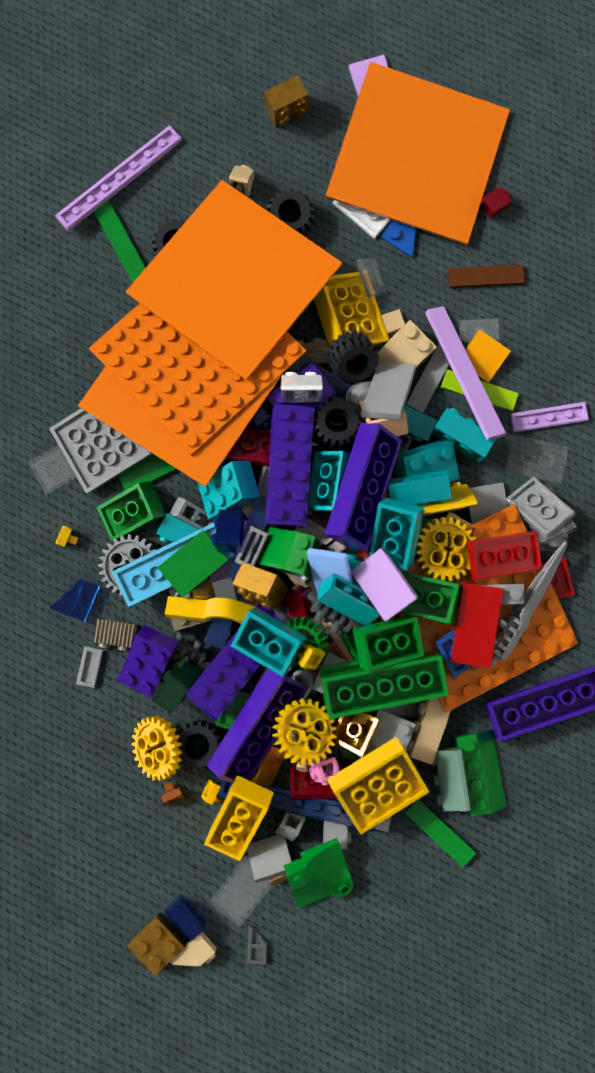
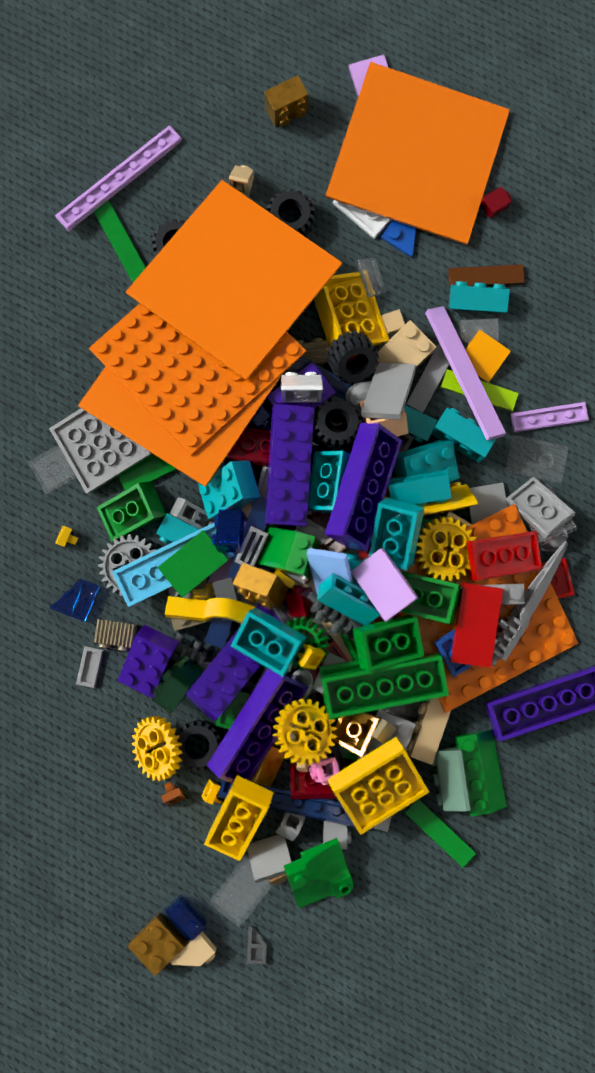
none -> yellow tile [273,570,296,588]
none -> dark tan tile [371,719,397,744]
none -> teal brick [449,281,510,312]

